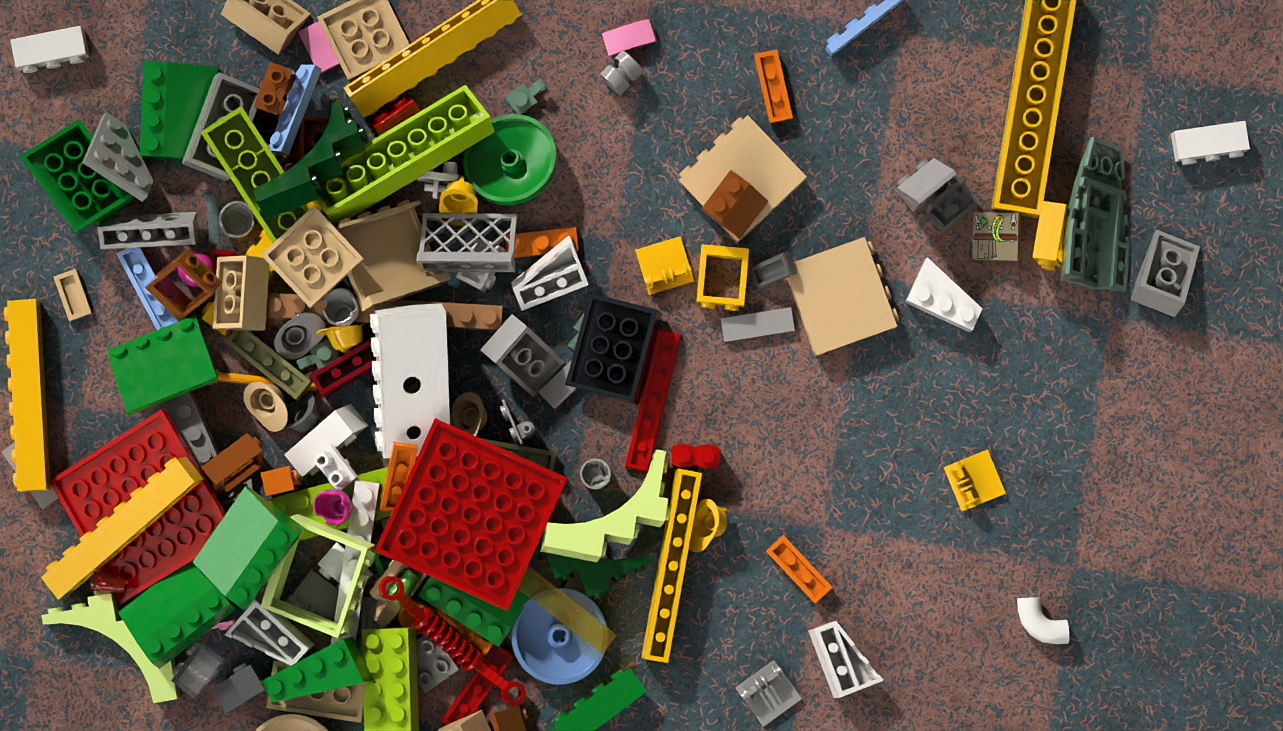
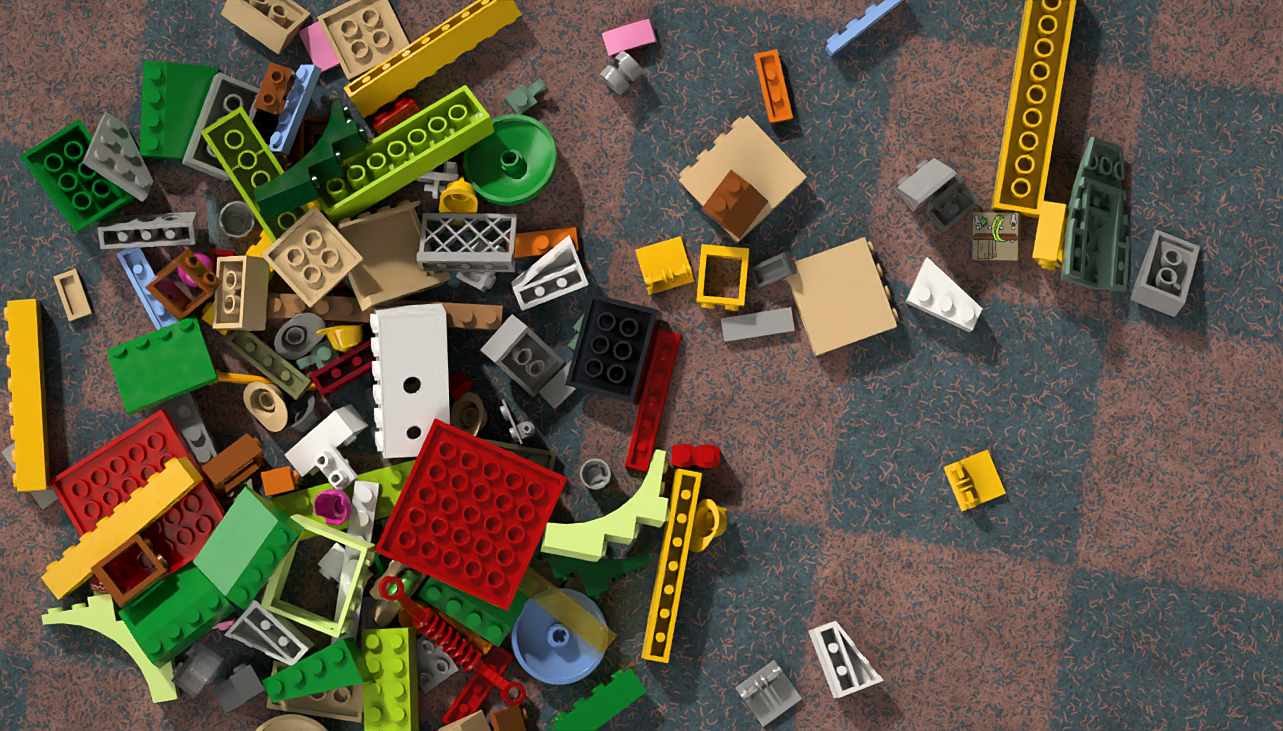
white brick [11,26,90,73] -> none
light grey hinge [286,569,339,636] -> none
light grey hair [323,287,359,326] -> none
orange plate [380,441,418,512] -> none
orange plate [766,535,833,604] -> none
white cylinder [1017,597,1069,644] -> none
white brick [1171,121,1250,165] -> none
none -> dark orange window [90,533,169,608]
none -> red tile [448,370,473,401]

